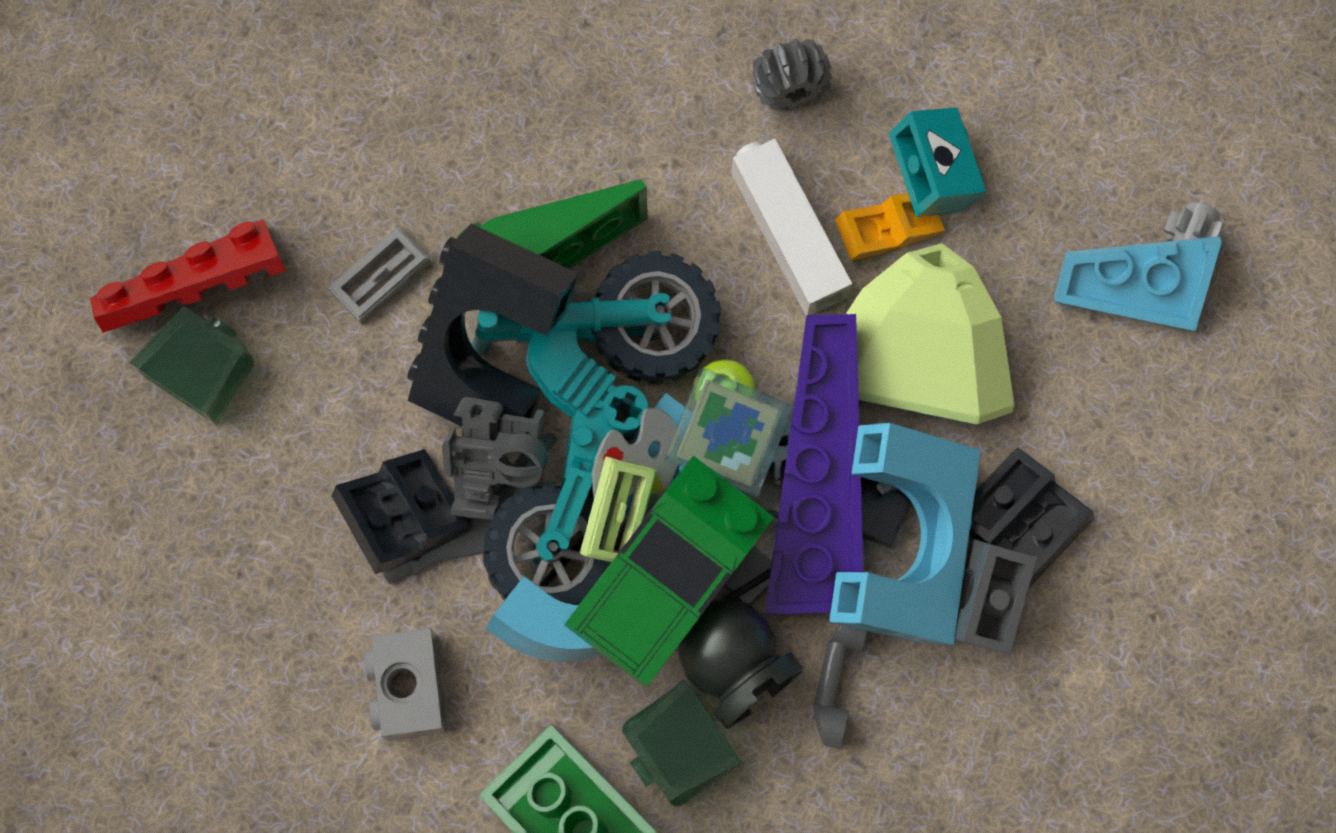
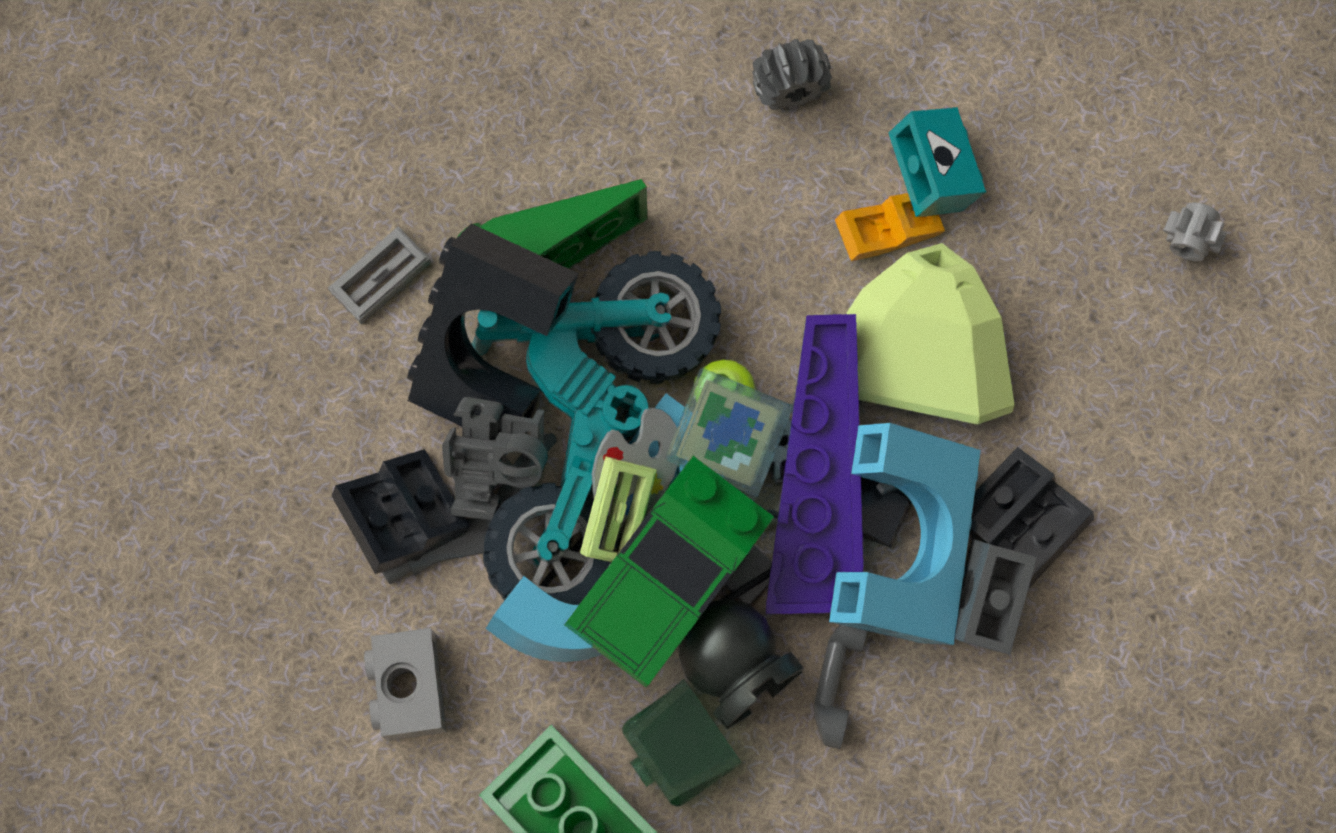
red wing [90,219,286,333] -> none
clear green torso [129,306,254,426] -> none
white brick [732,139,852,316] -> none
medium azure wing [1054,236,1222,331] -> none

